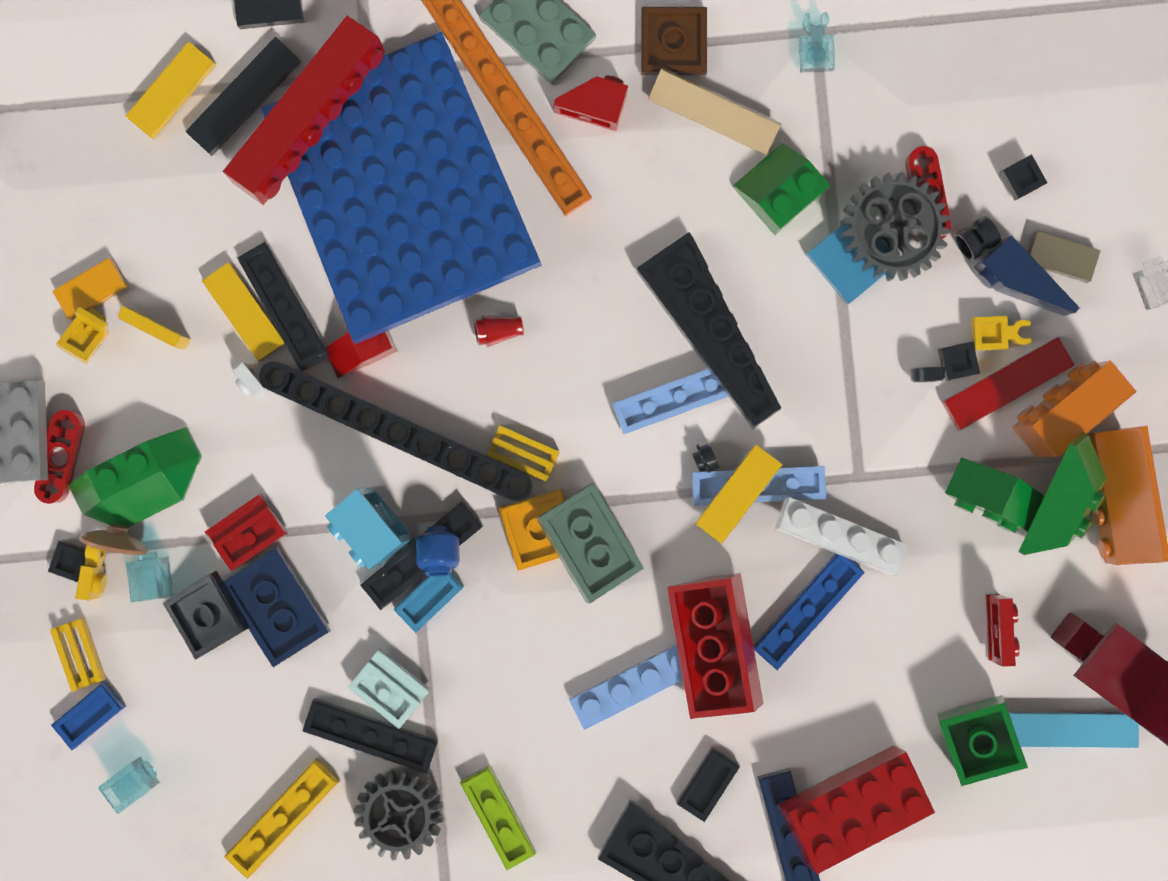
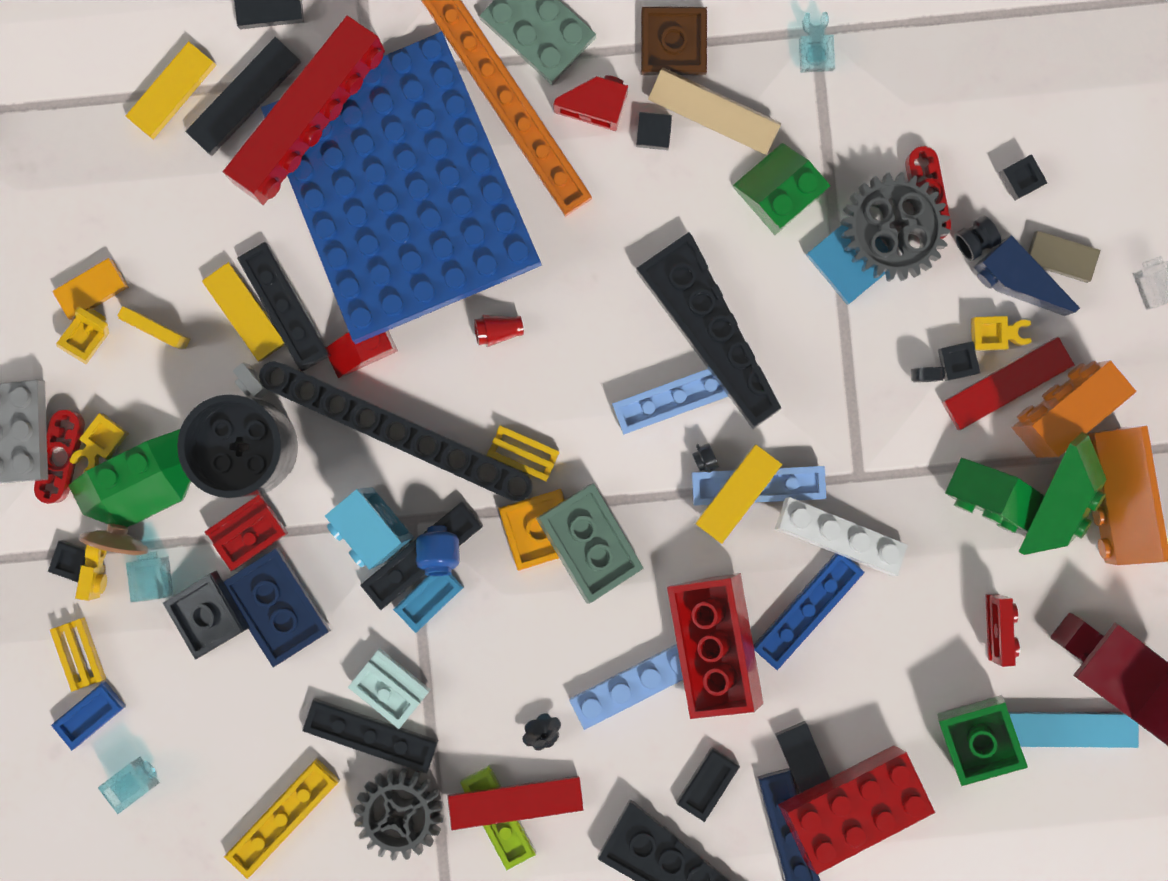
none -> yellow plate [70,413,129,472]
none -> black brick [177,394,298,498]
none -> red tile [447,776,584,830]
none -> black plant [522,713,561,751]
none -> black tile [636,112,672,150]
none -> black tile [775,721,830,793]

